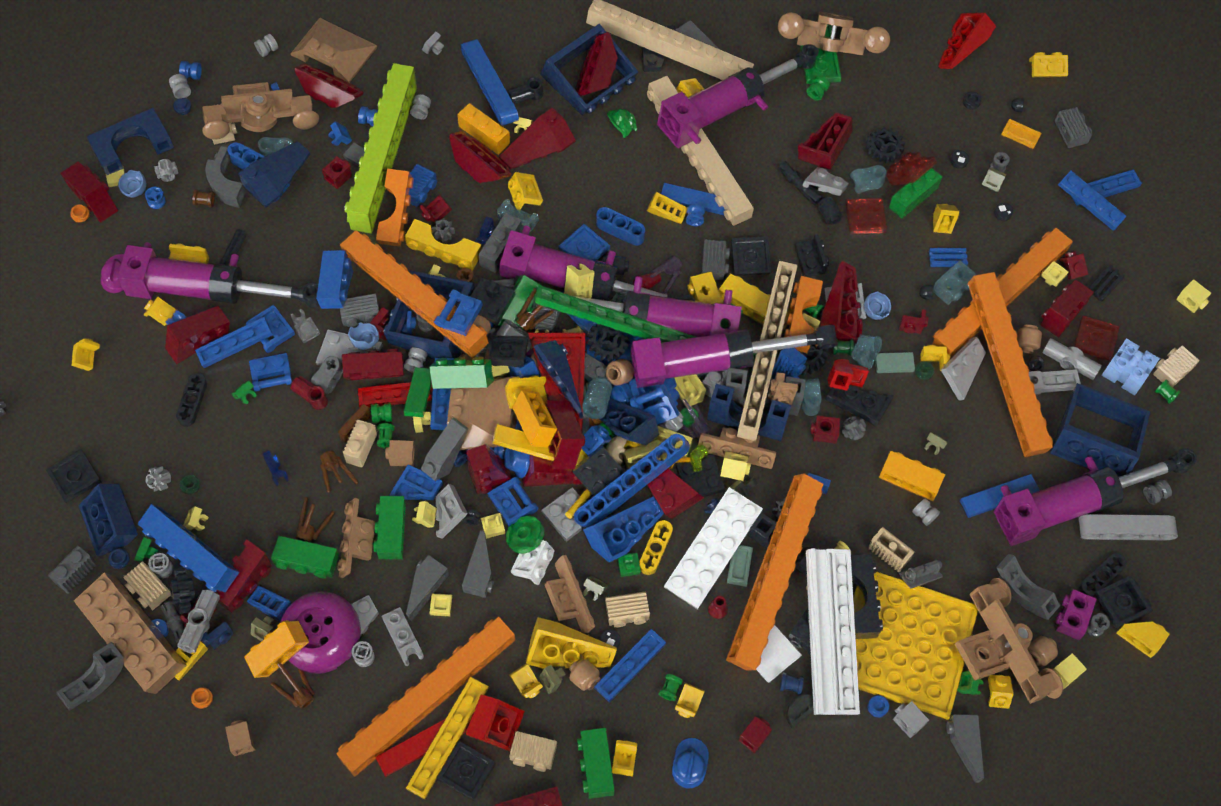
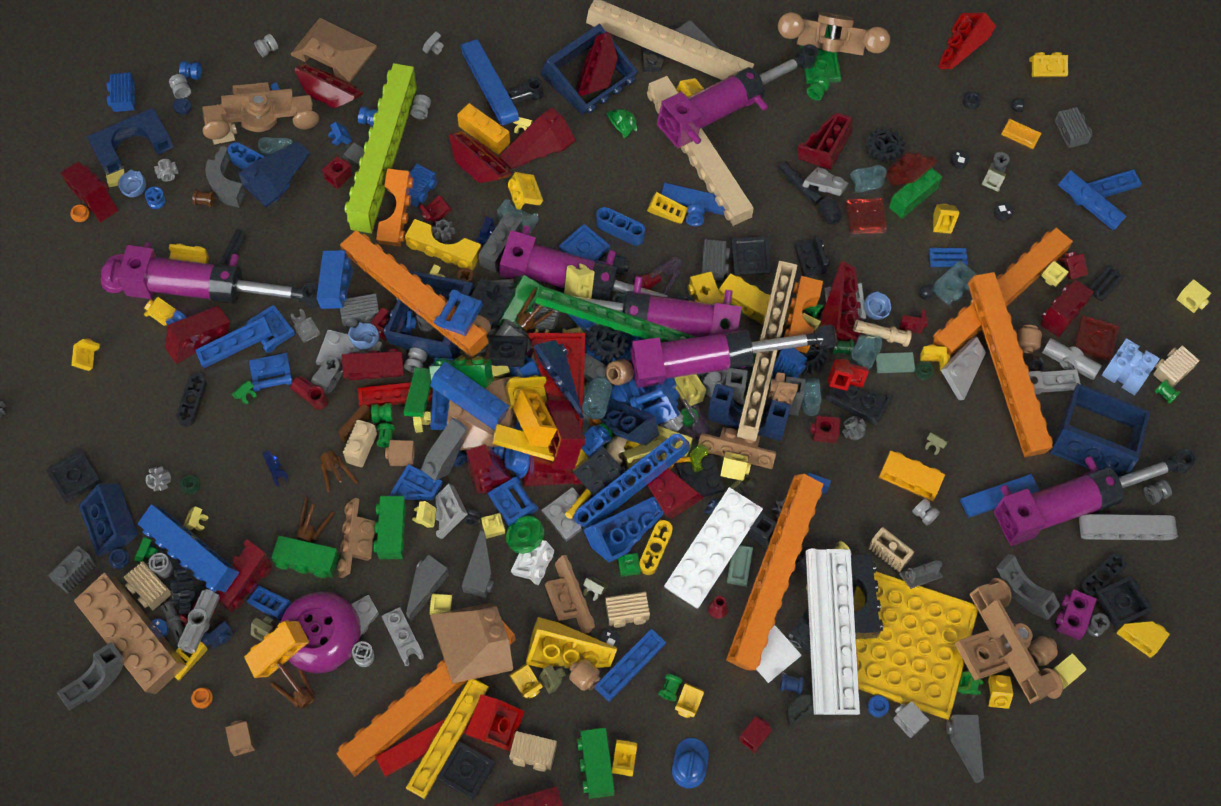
none -> blue brick [107,72,135,112]
none -> blue brick [430,362,509,430]
none -> medium nougat slope [430,603,513,684]
none -> tan pin [853,320,912,347]

